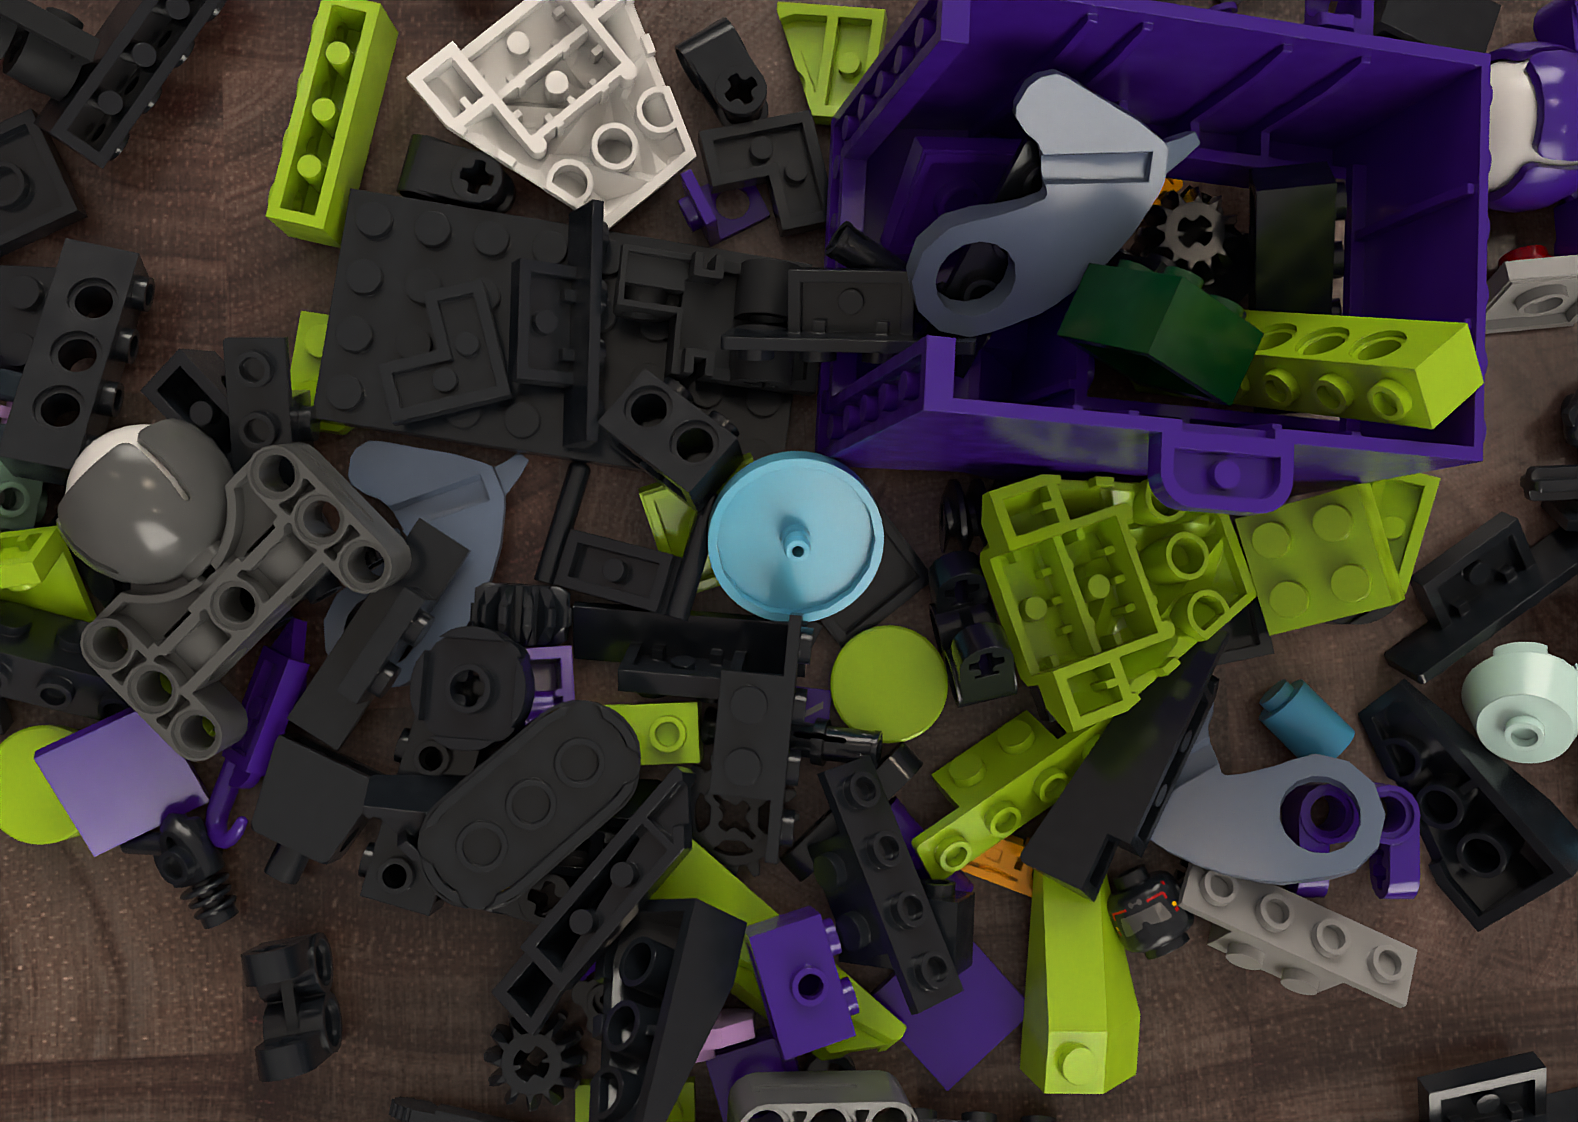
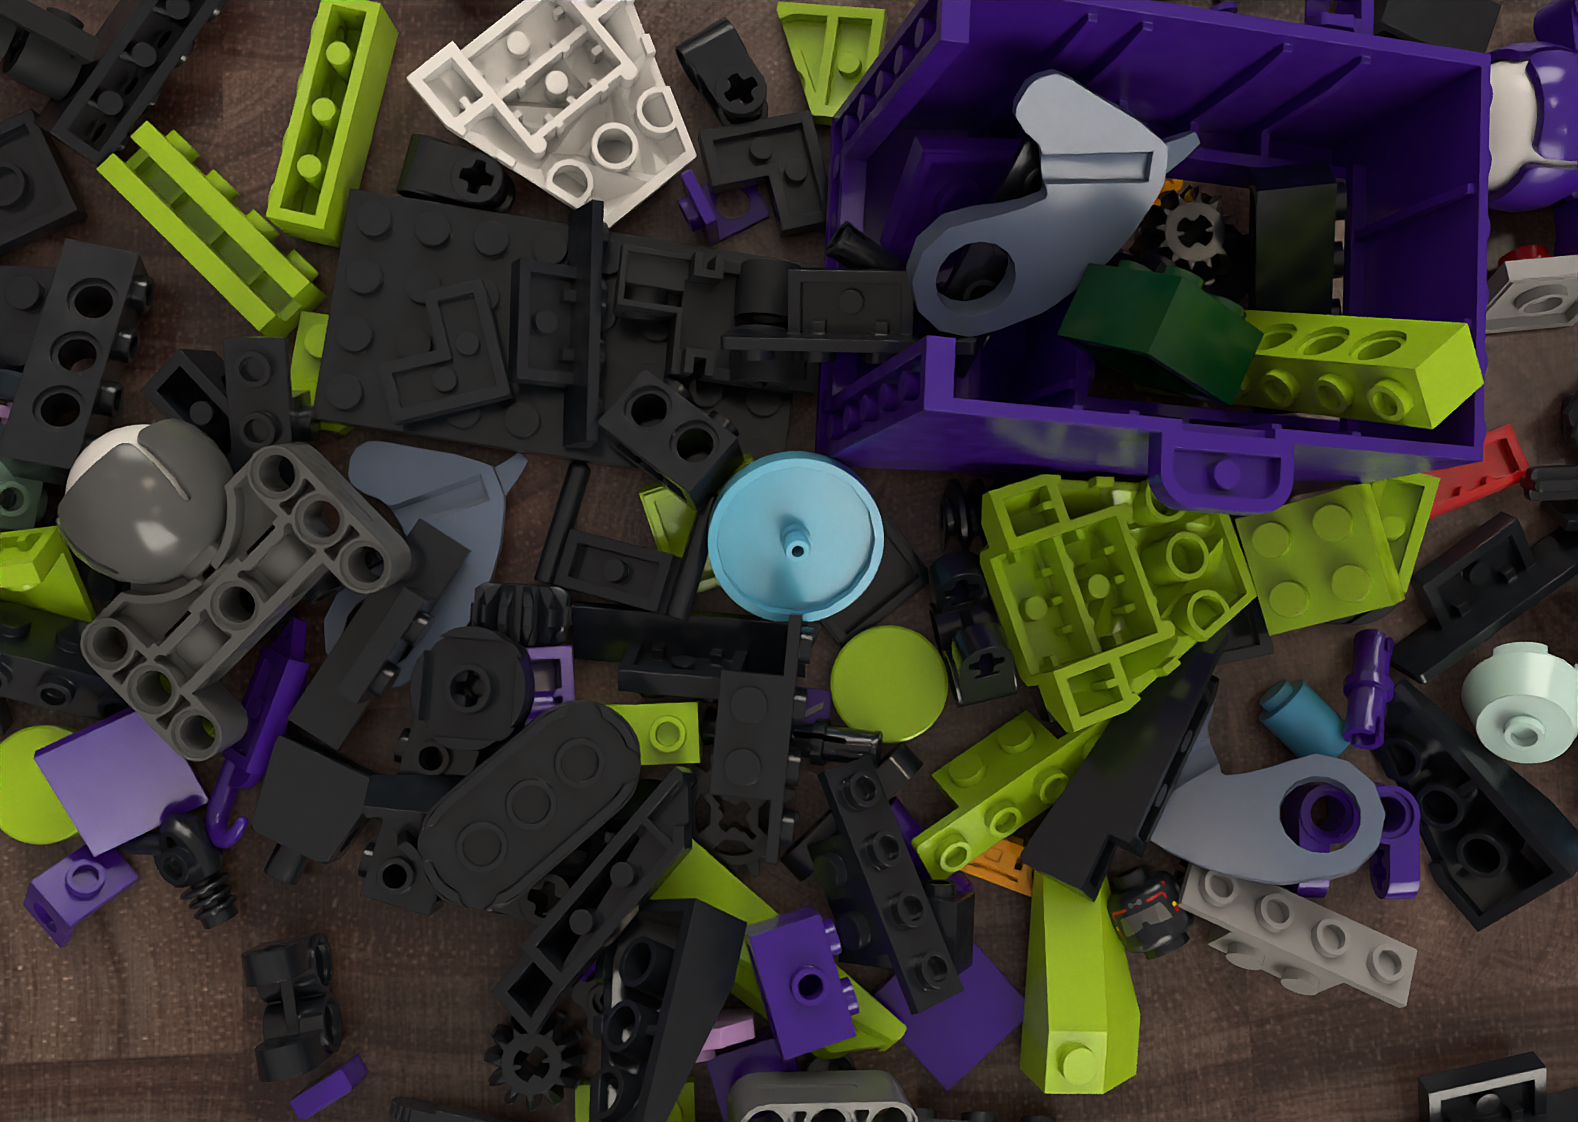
none -> dark purple bracket [23,844,138,948]
none -> lime brick [97,121,327,337]
none -> dark purple tile [289,1054,368,1120]
none -> dark purple pin [1342,629,1394,749]
none -> red plate [1422,423,1530,520]

